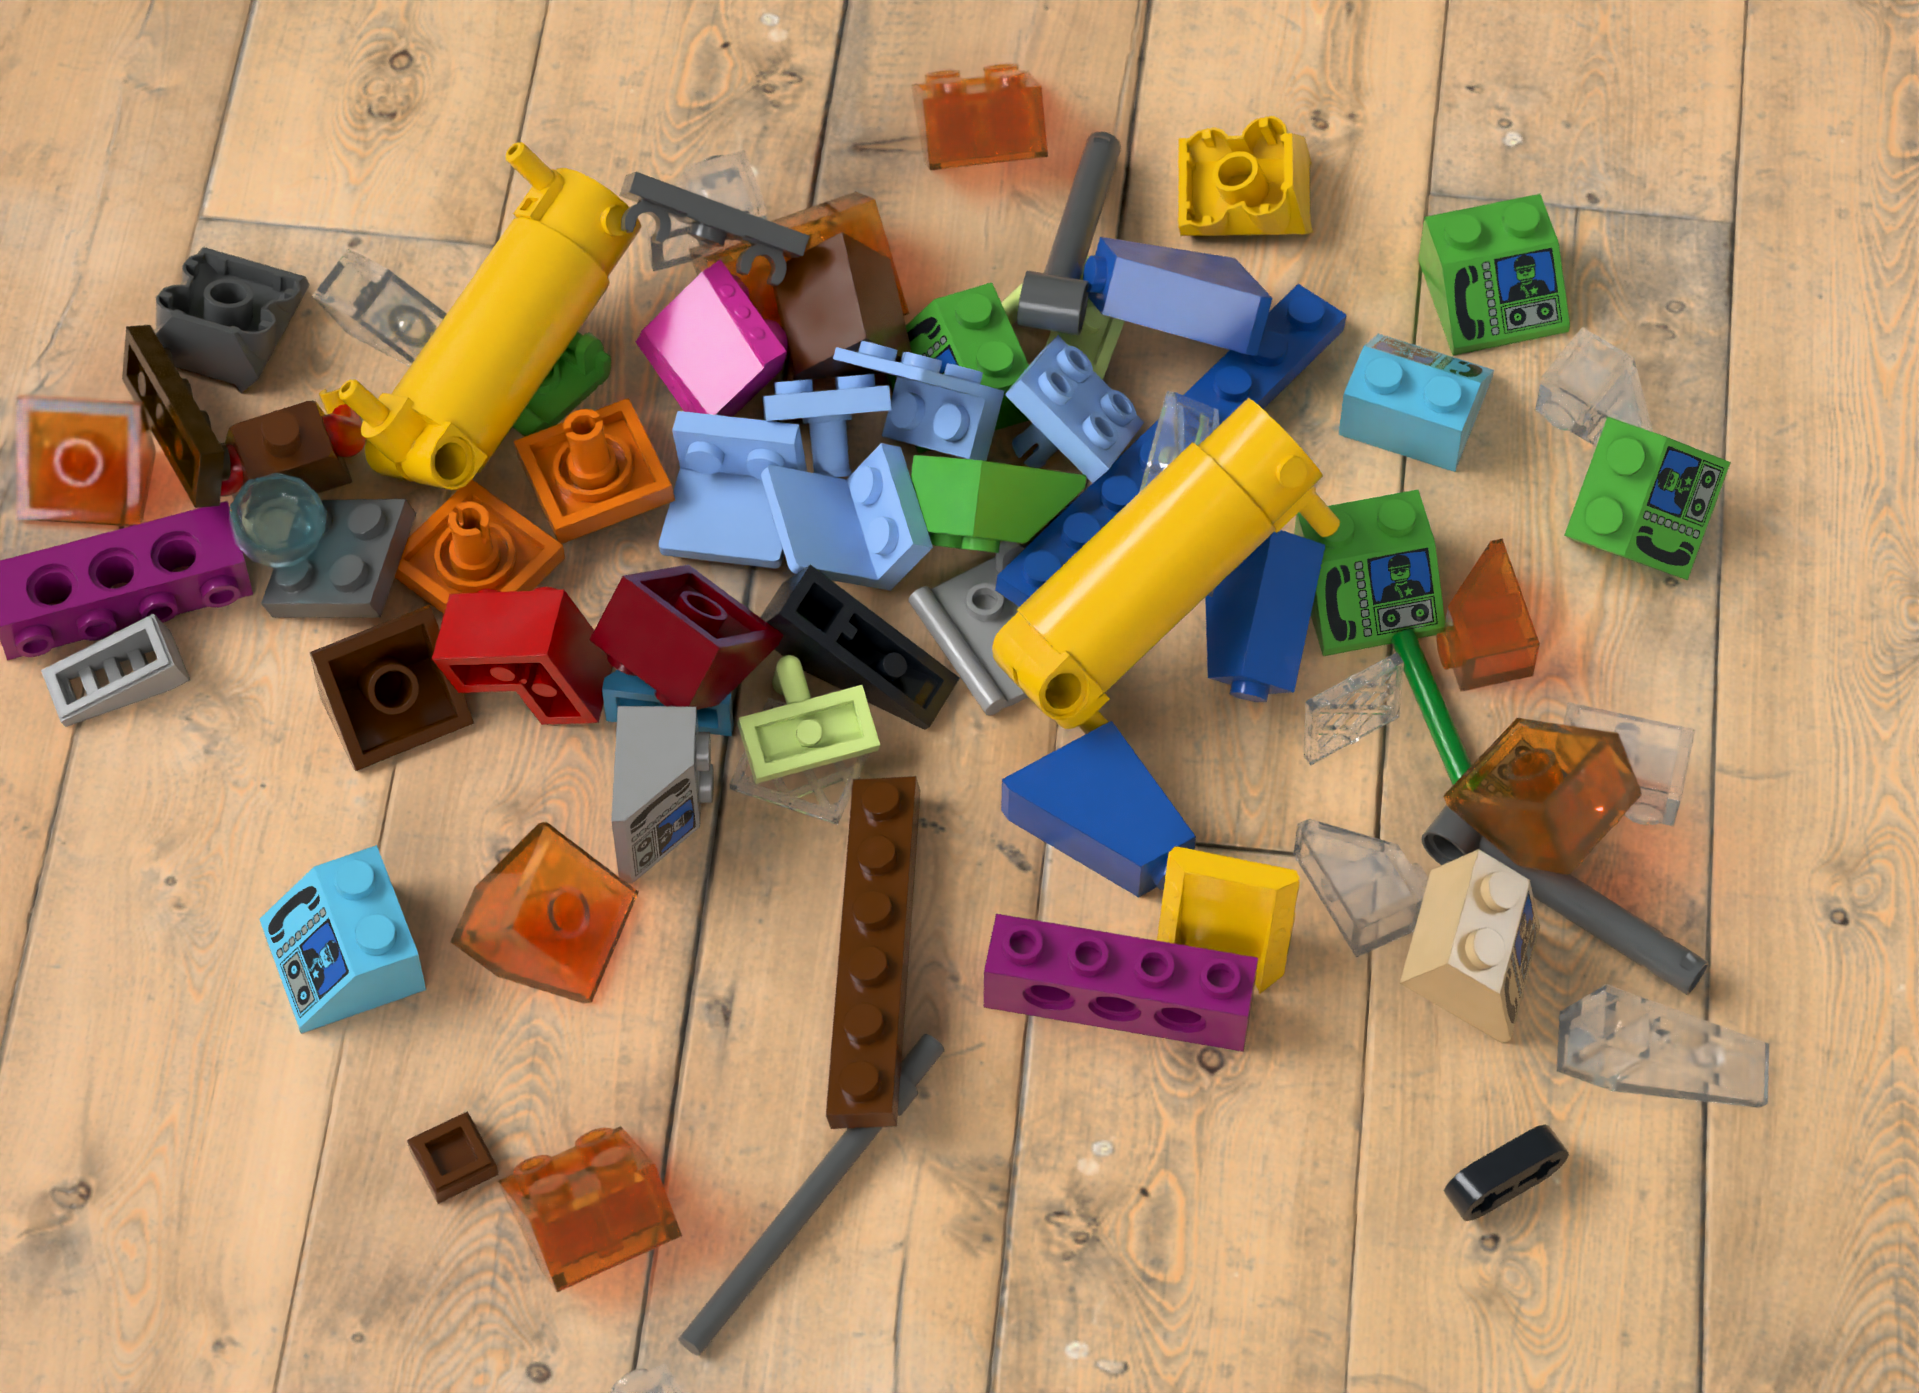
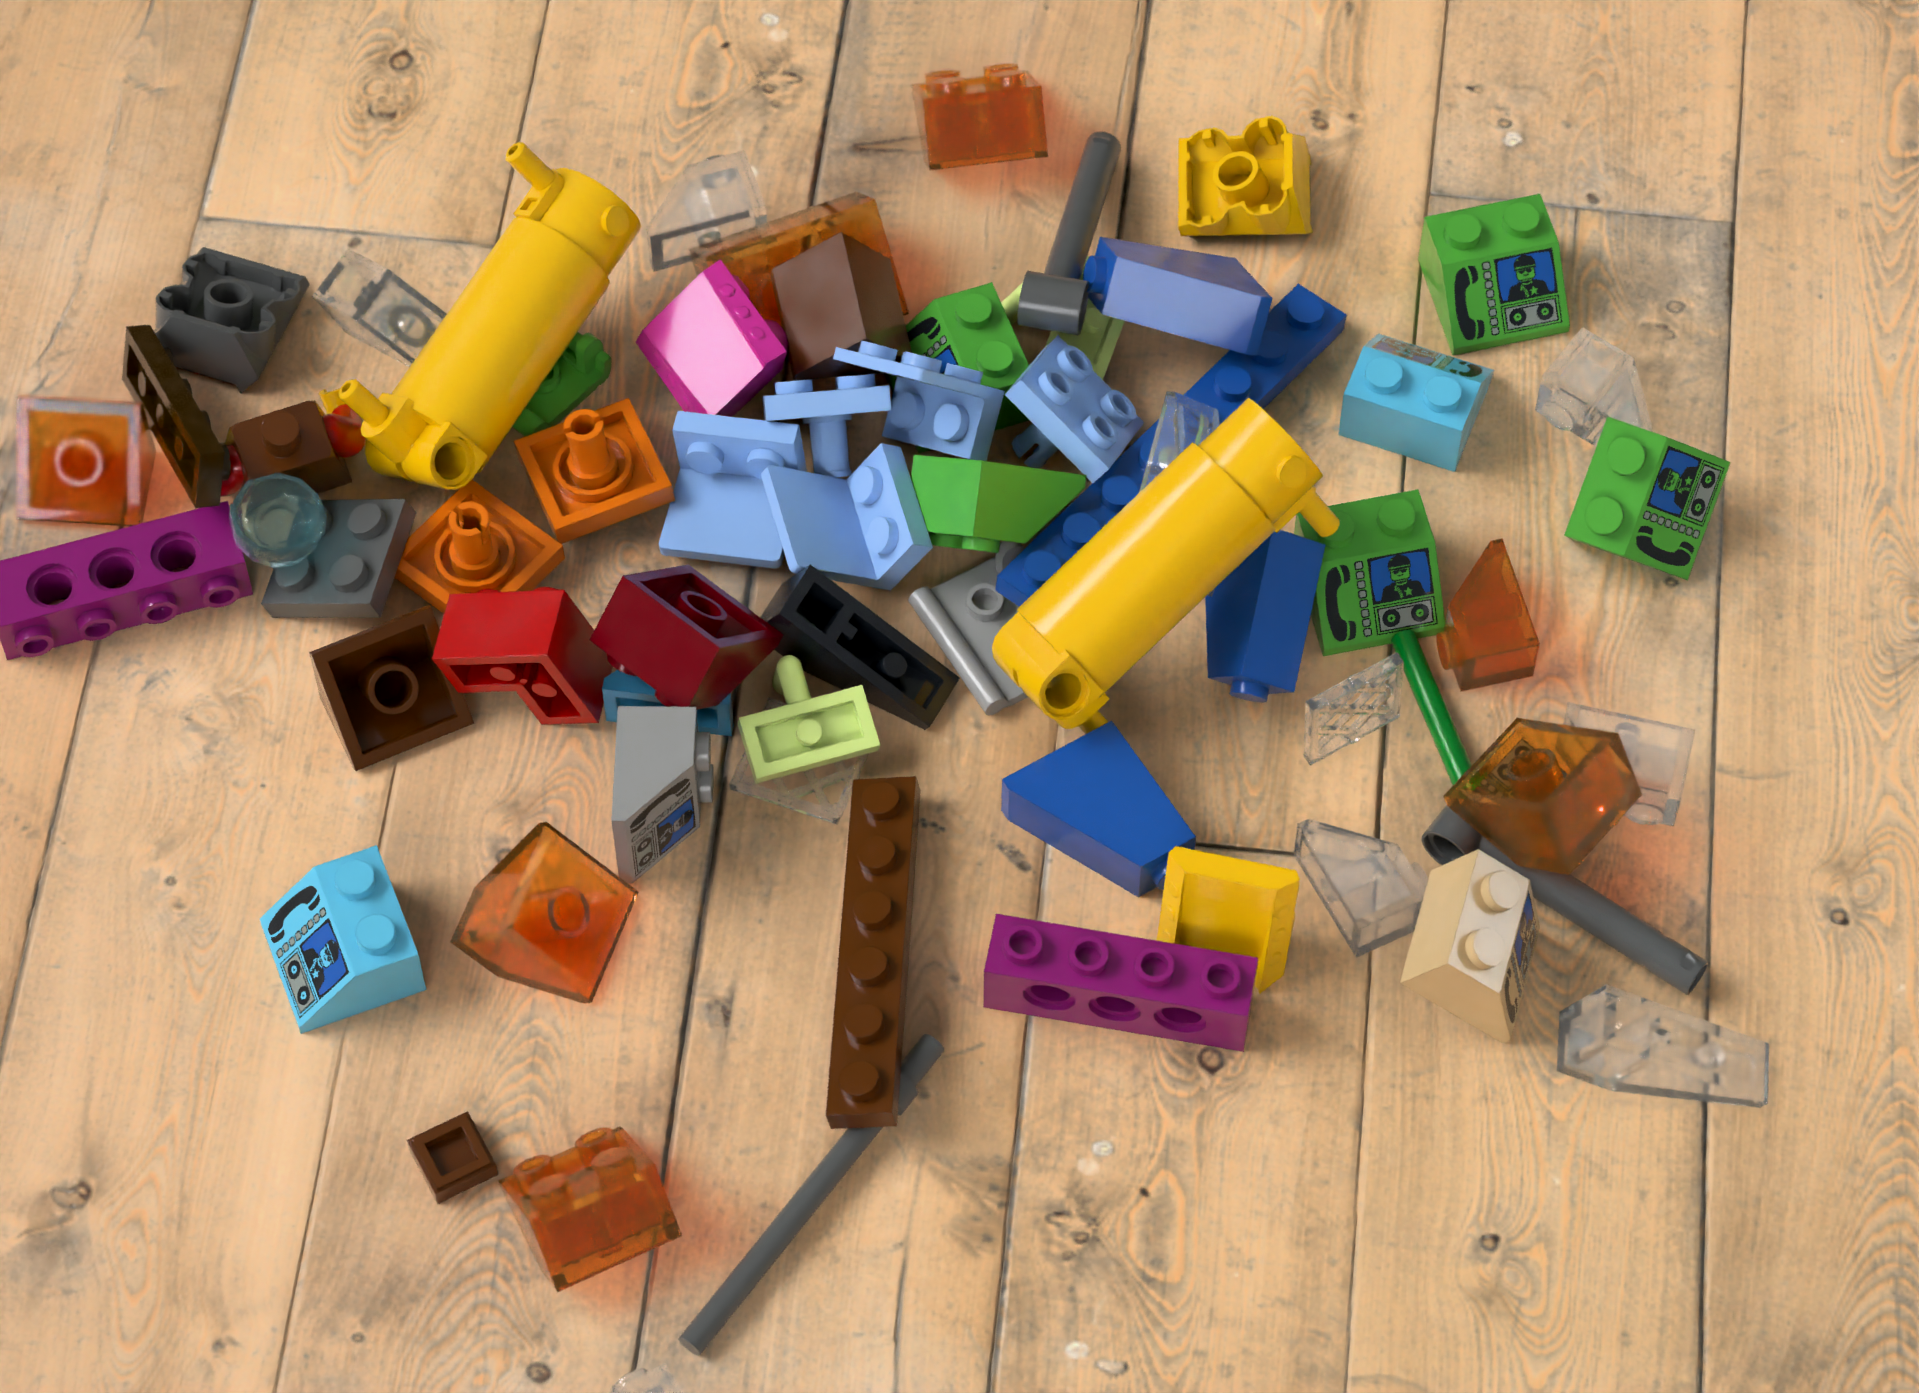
light grey slope [41,614,190,727] -> none
dark grey plate [619,172,810,286] -> none
black beam [1444,1124,1569,1221] -> none

